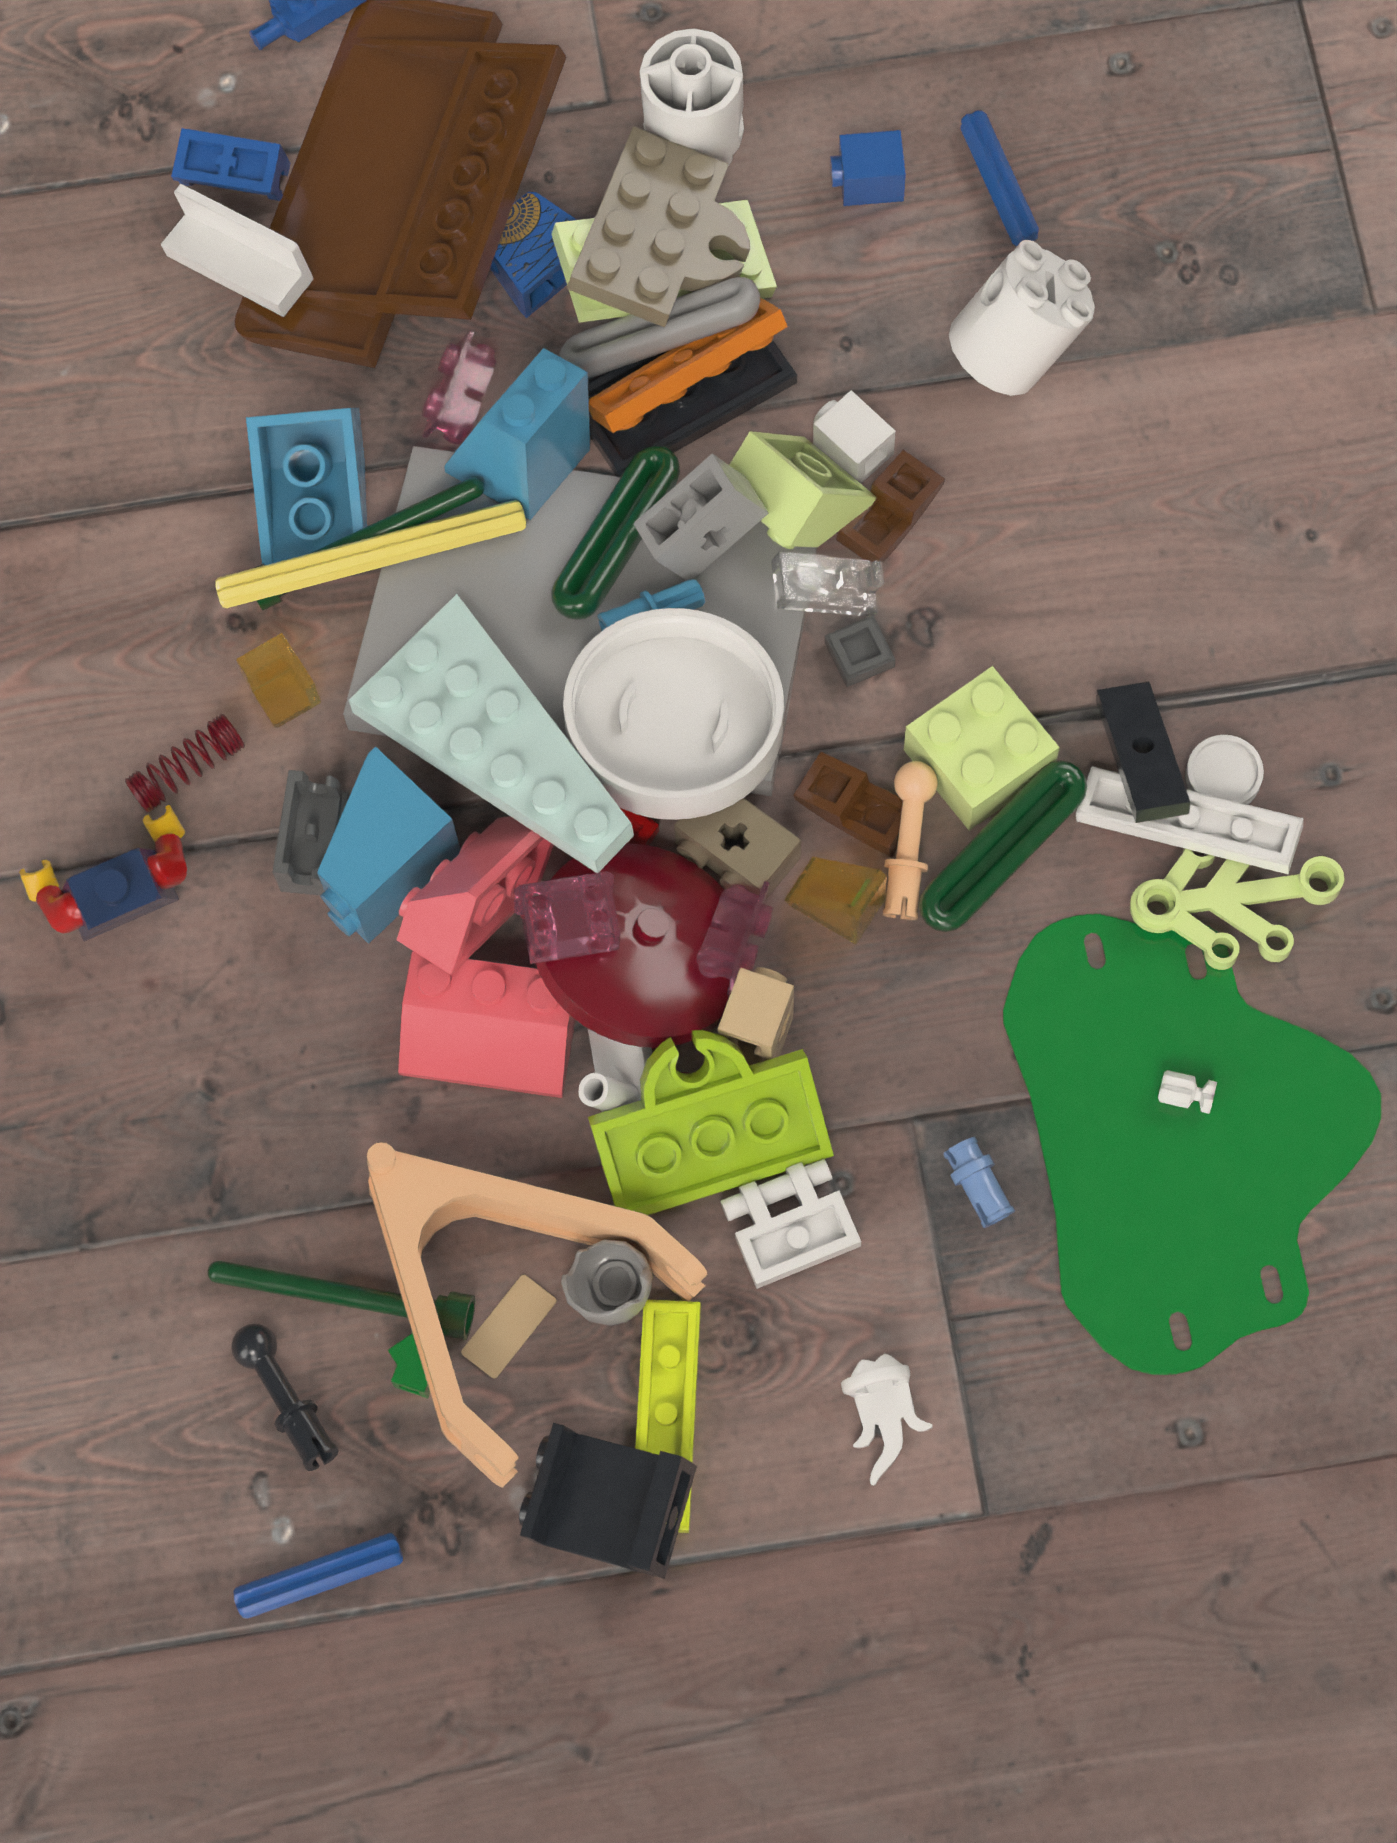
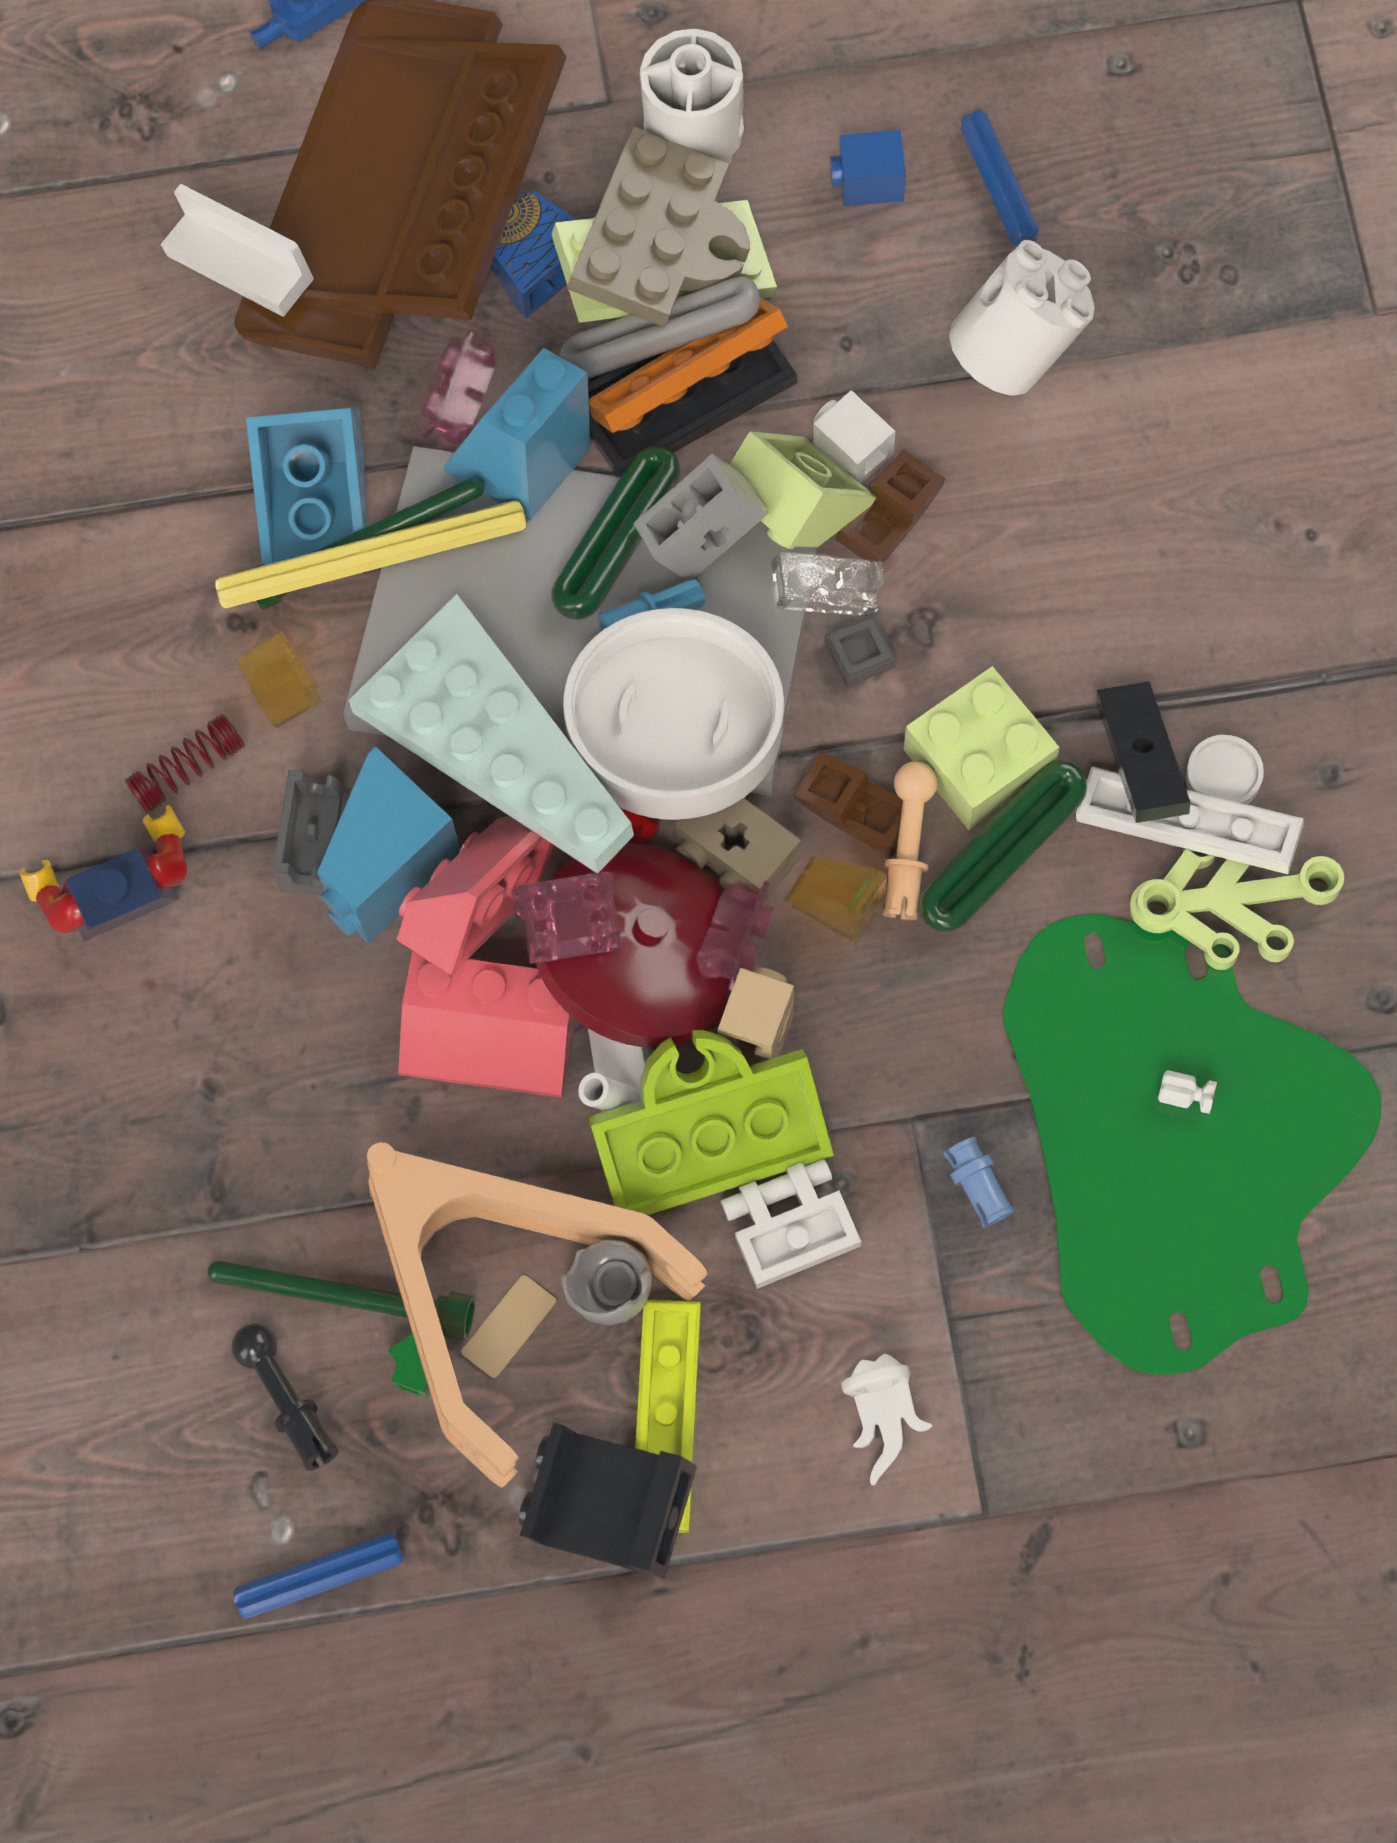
blue hinge [171,128,291,201] -> none

